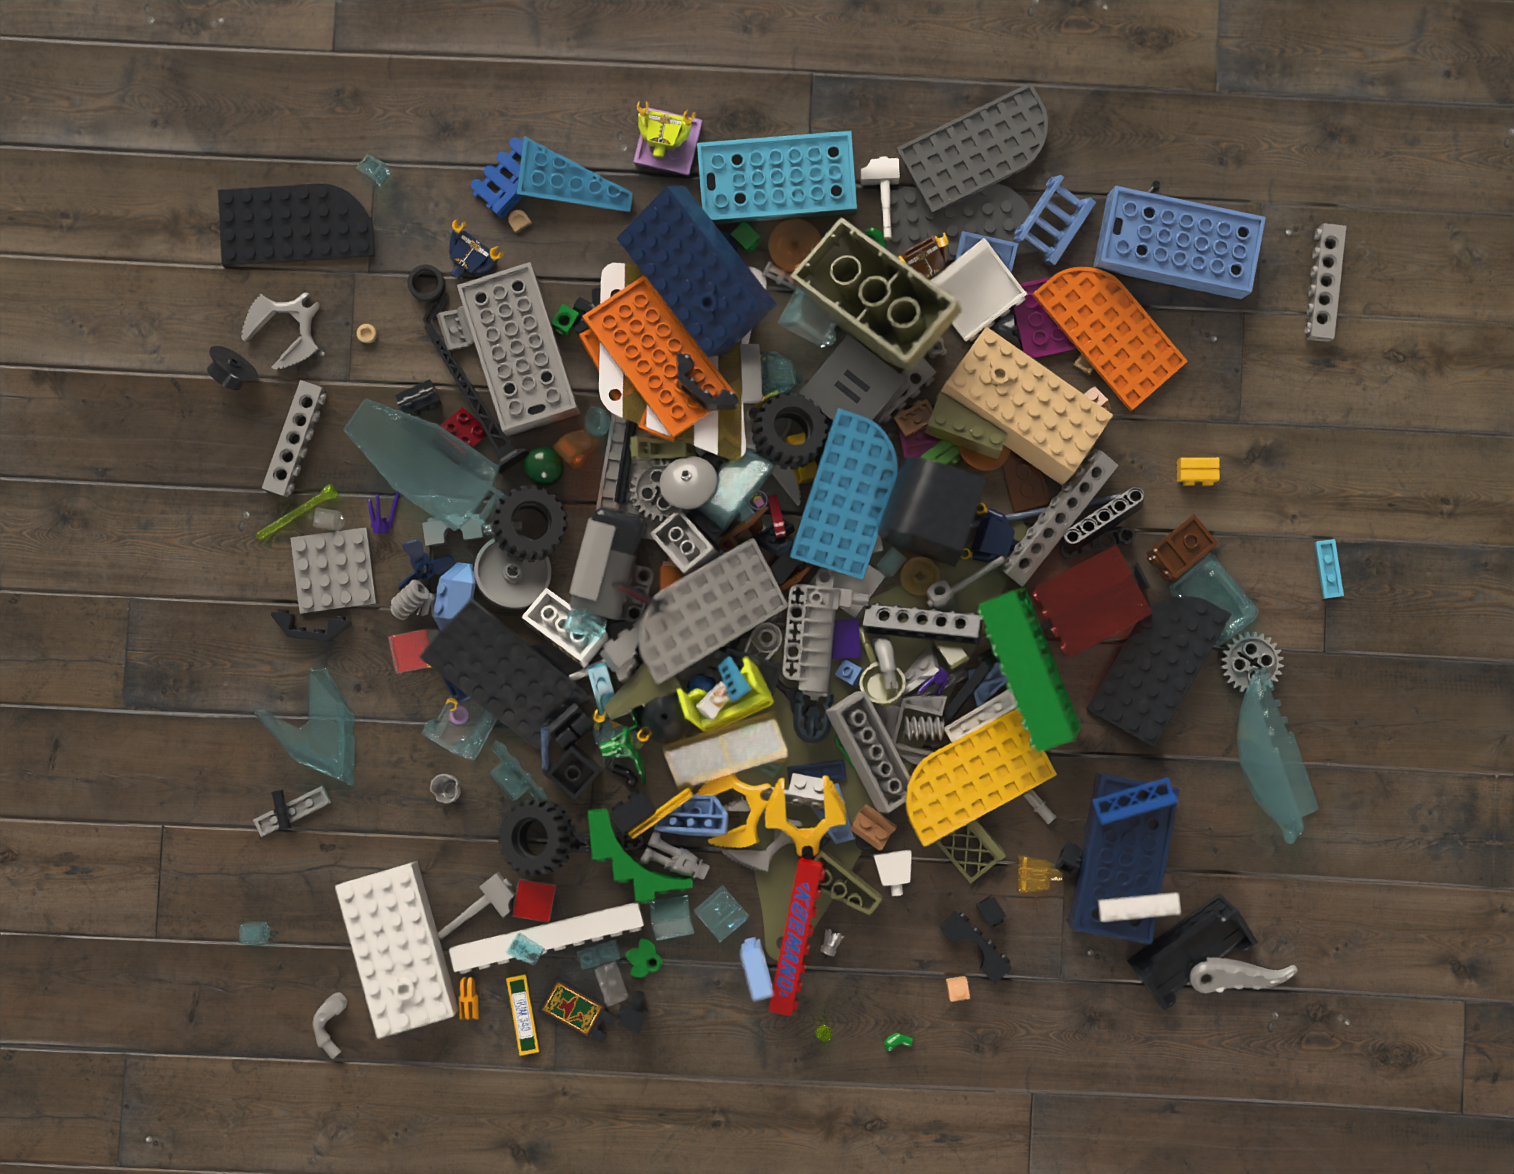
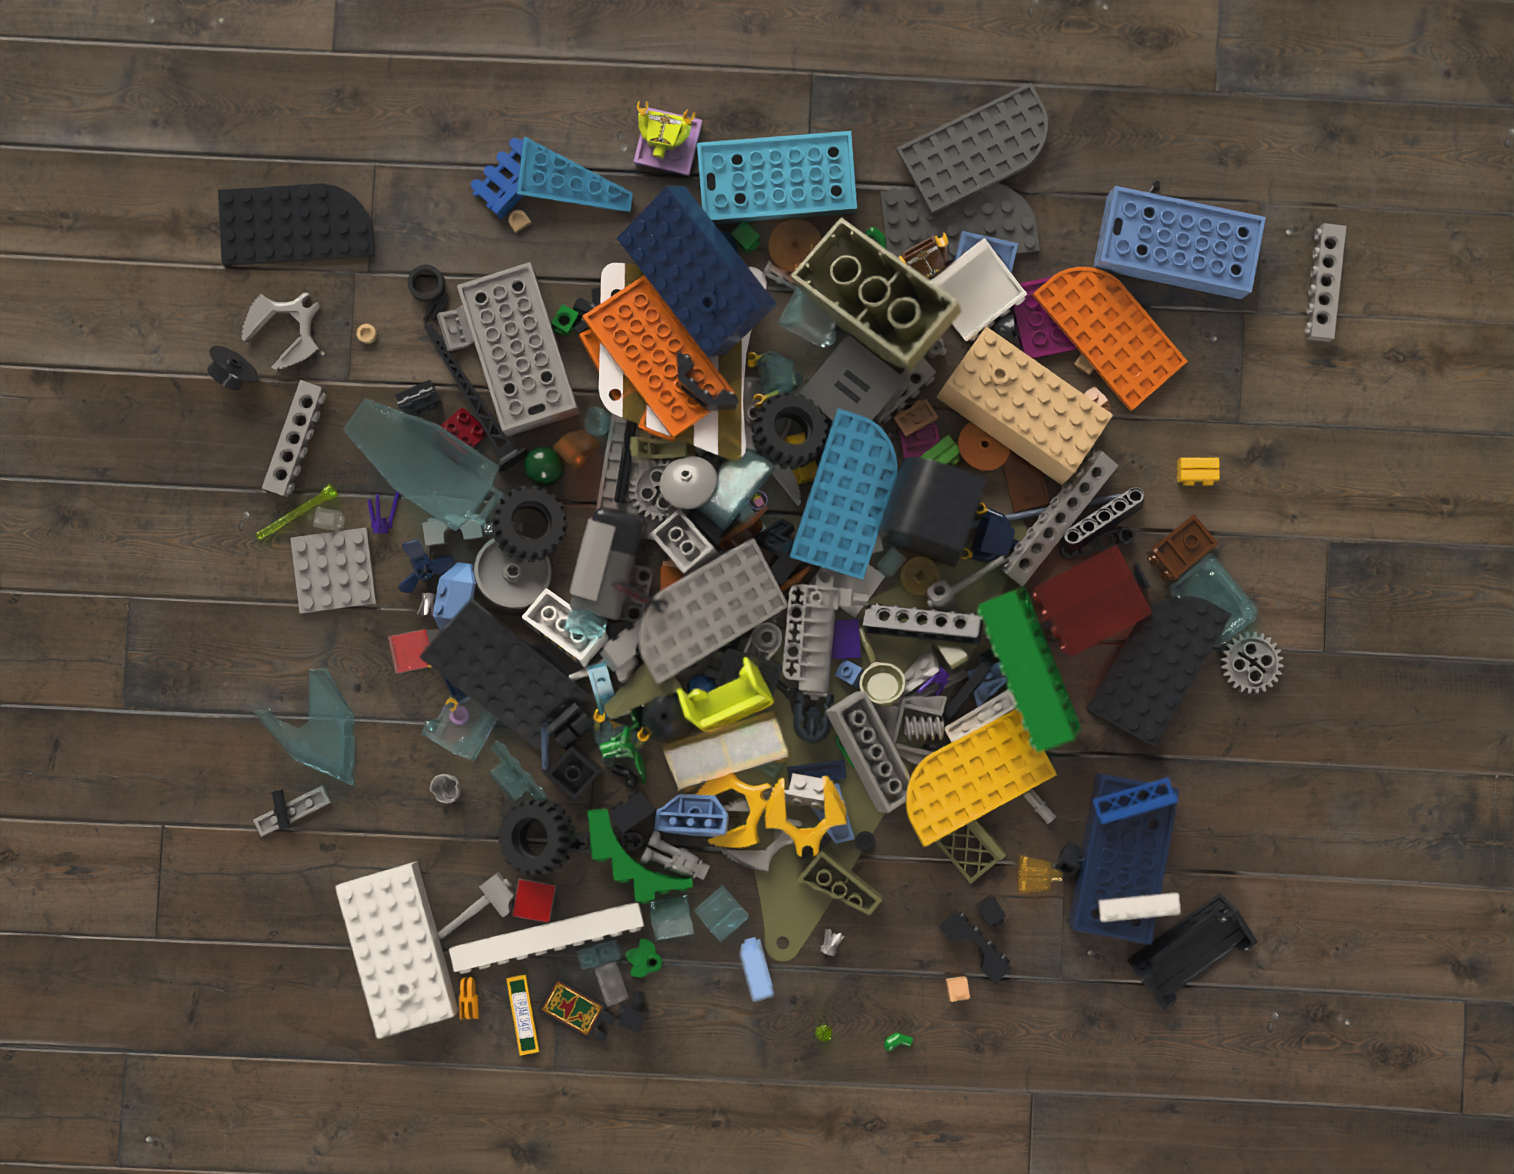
clear light blue brick [239,922,271,944] -> none
black slope [271,609,352,642] -> none
light grey piece [312,992,348,1059] -> none
clear light blue slope [356,154,391,187] -> none
light grey piece [391,580,430,620] -> none
dark blue torso [449,218,504,279] -> none
clear light blue slope [506,933,545,966] -> none
yellow axle [627,788,694,839] -> none
white leg [696,682,730,720] -> none
dark azure slope [718,657,751,702] -> none
light grey slope [739,344,762,403] -> none
dark red beam [767,494,786,538] -> none
red brick [768,858,825,1016] -> none
medium nougat bracket [849,804,897,851] -> none
white piece [861,157,899,240] -> none
light grey piece [872,637,898,689] -> none
white torso [873,850,911,896] -> none
olive wedge [925,391,1007,460] -> none
medium blue fence [1013,175,1096,266] -> none
light grey animal [1190,957,1298,993] -> none
clear light blue windscreen [1238,667,1319,844] -> none
medium azure plate [1314,539,1344,599] -> none

